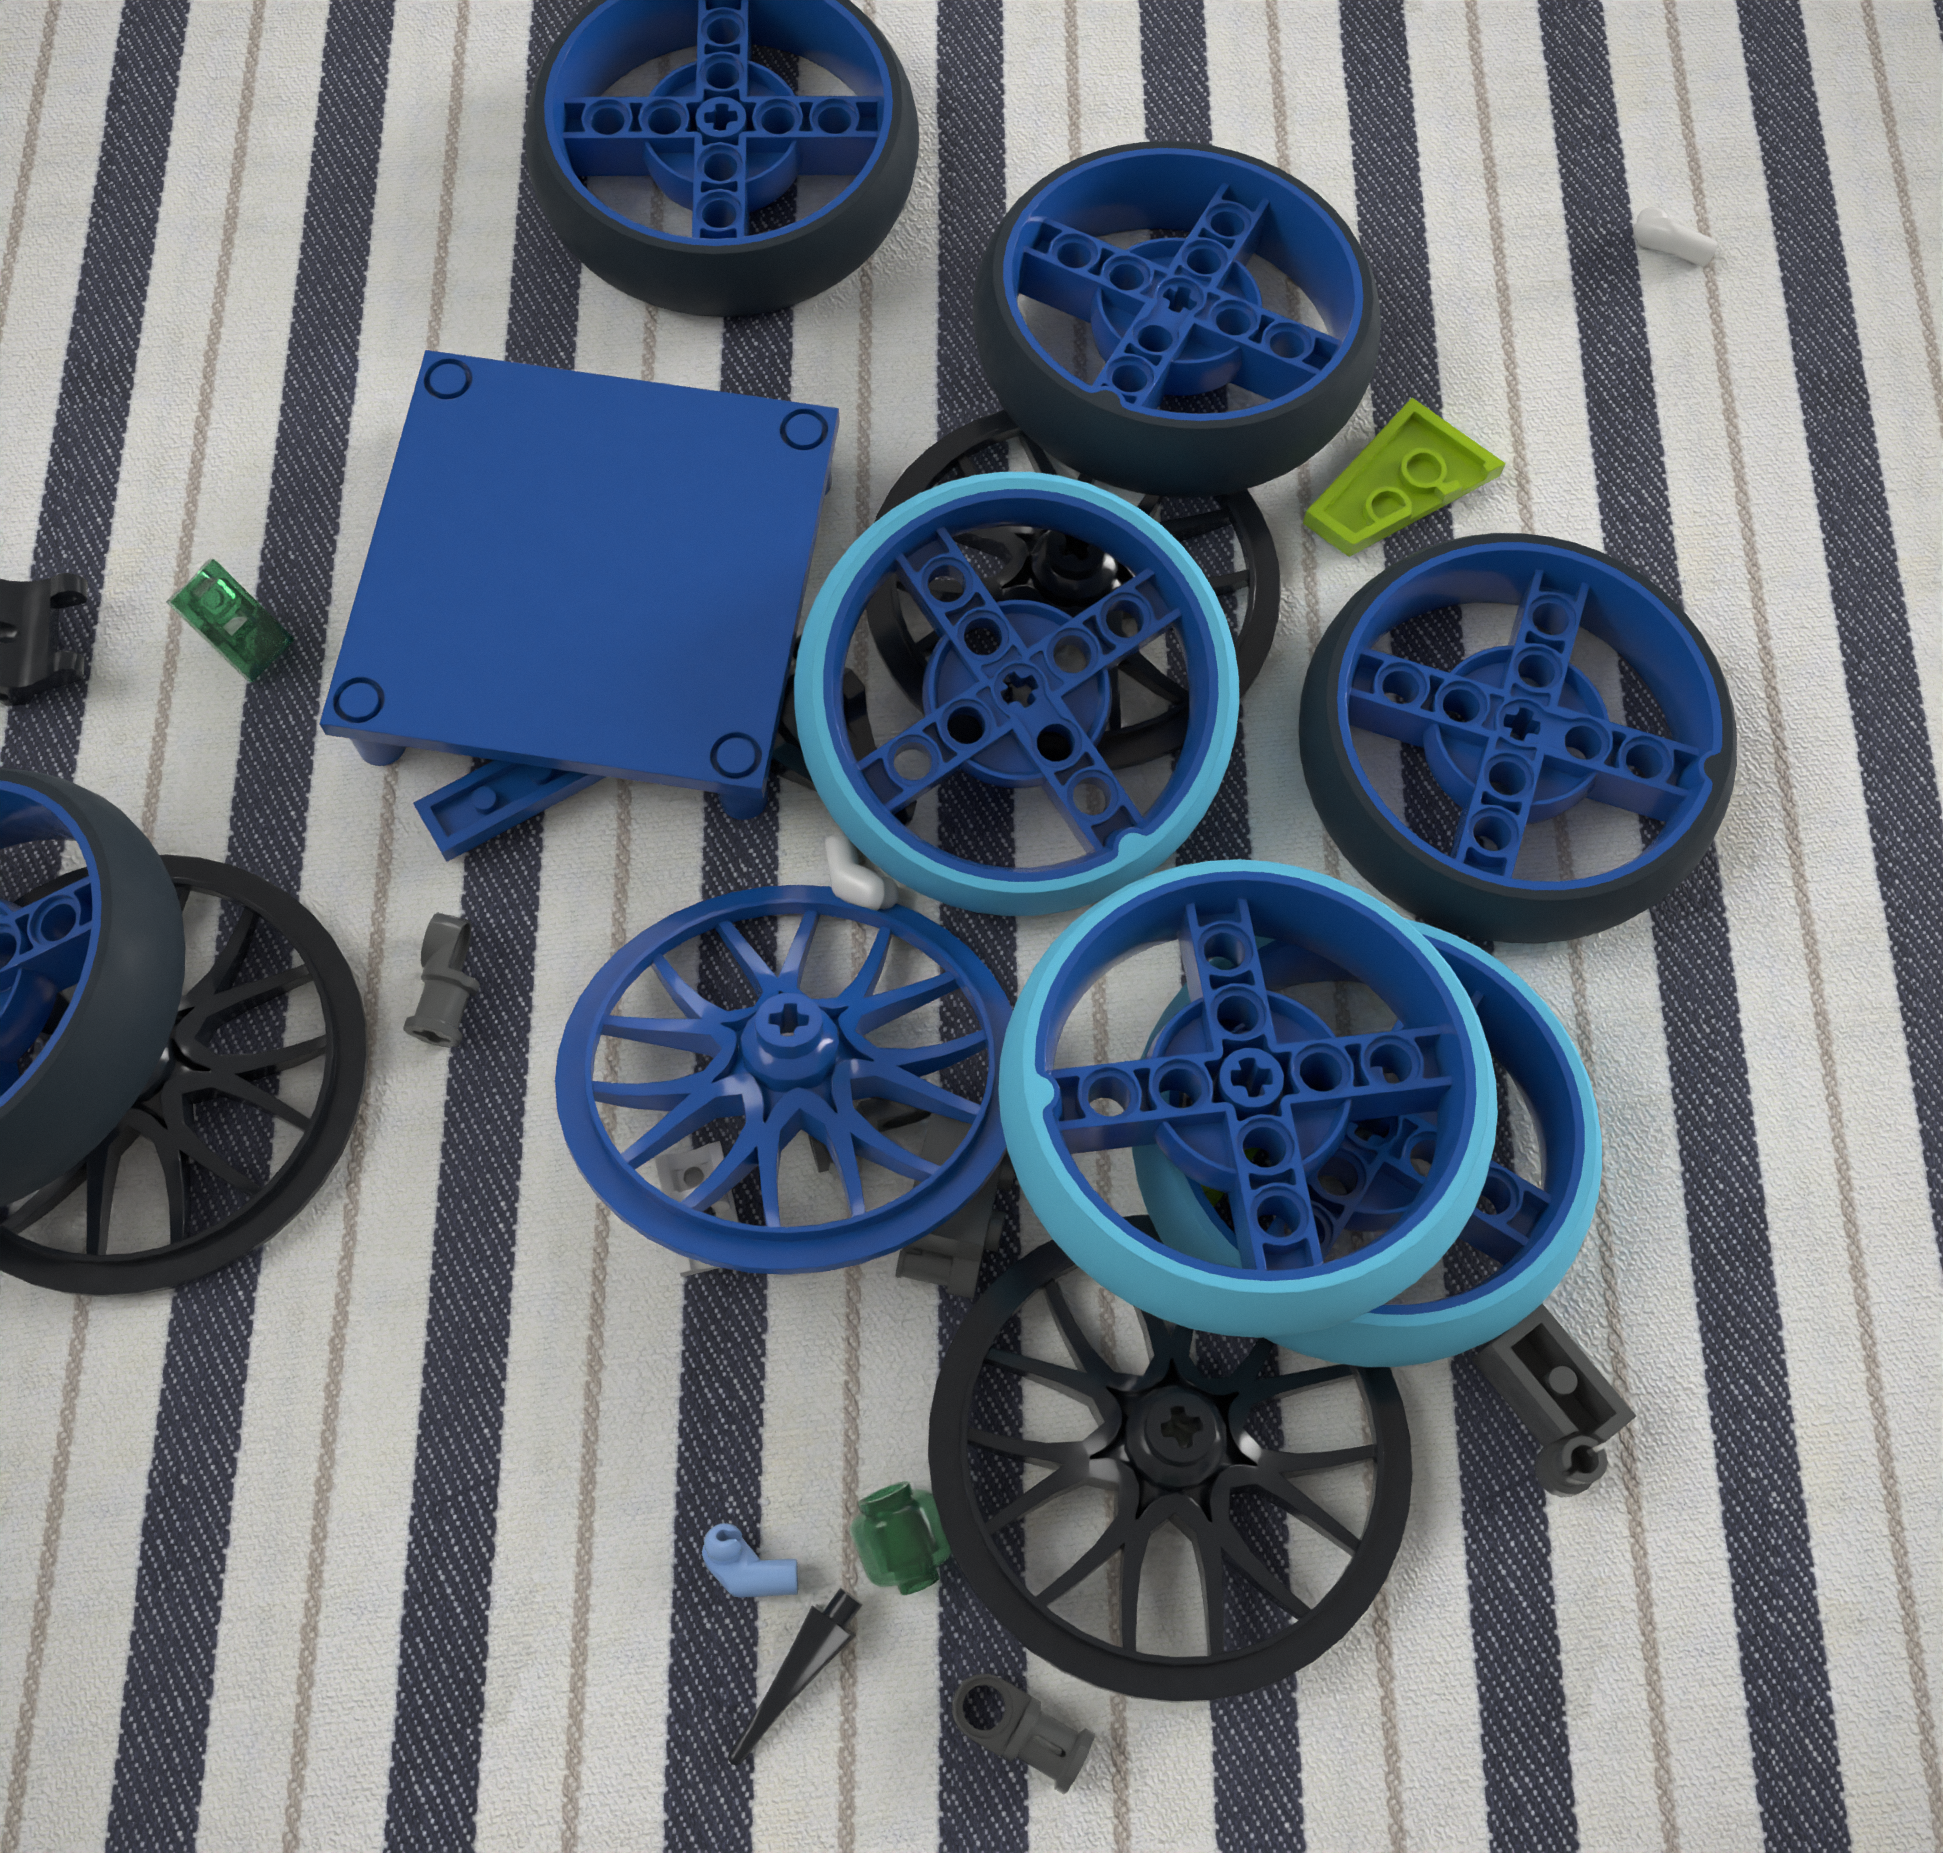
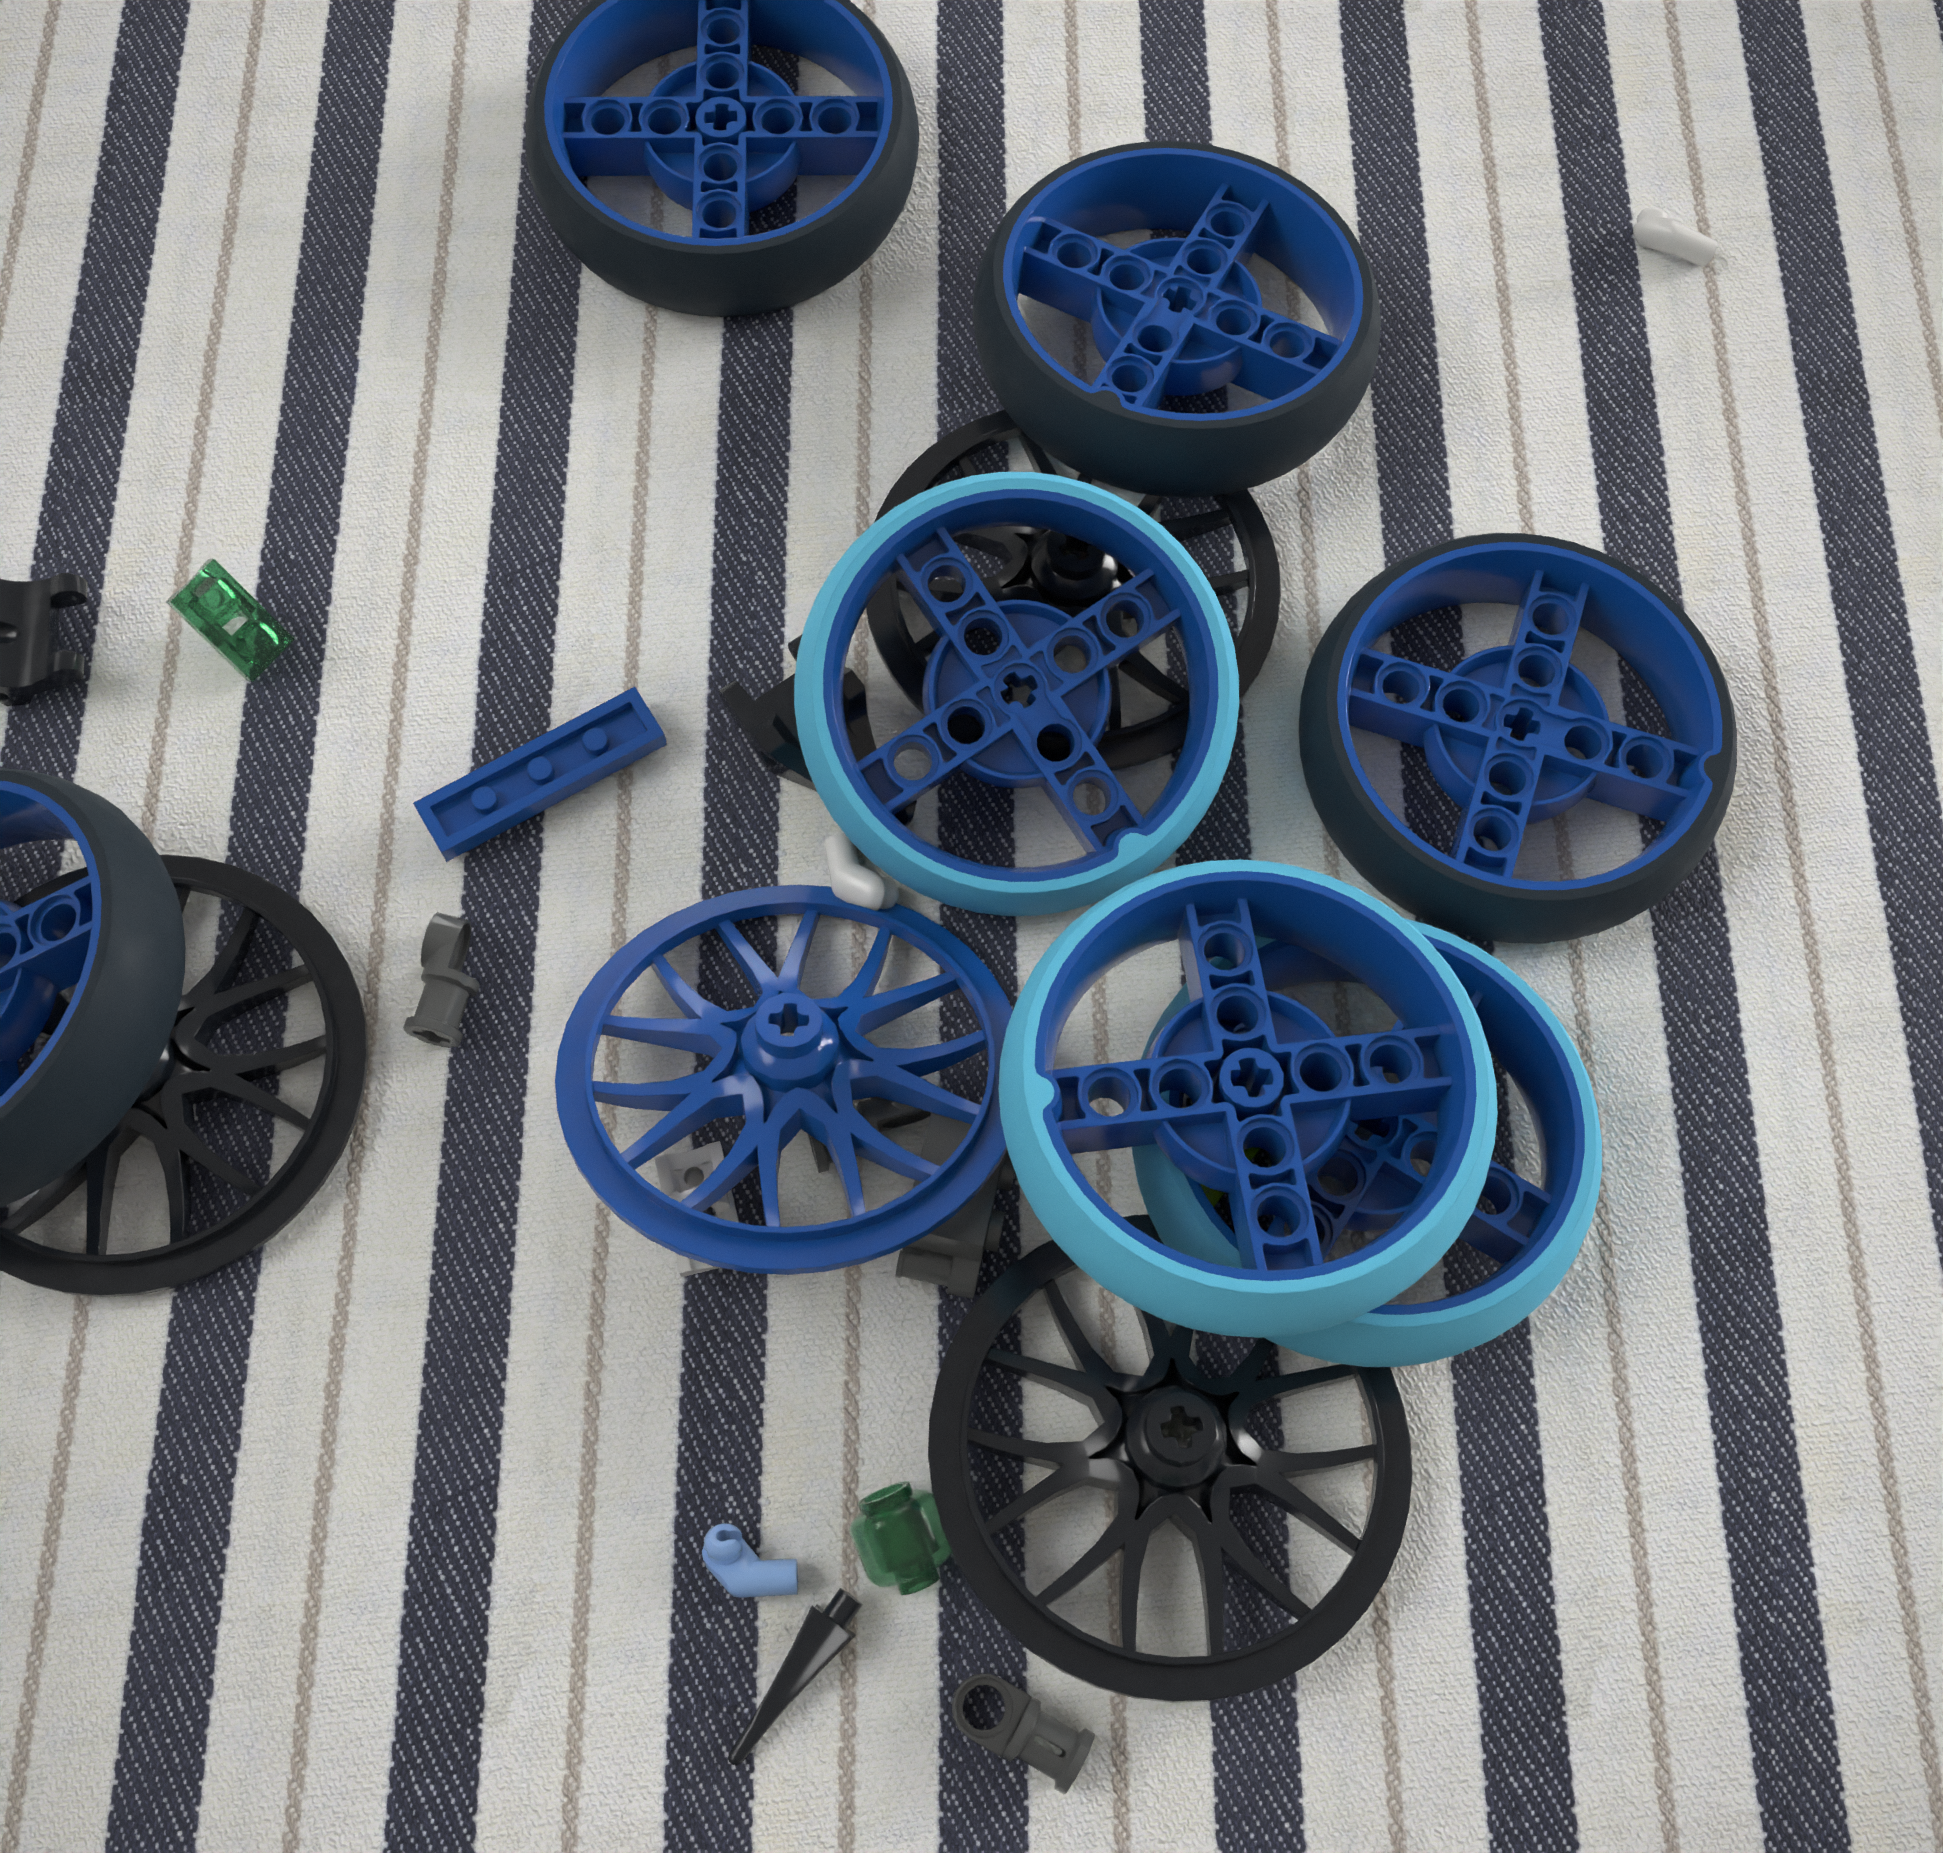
blue piece [319,350,840,820] -> none
lime wing [1303,398,1506,557] -> none
dark grey hinge [1471,1303,1636,1497] -> none

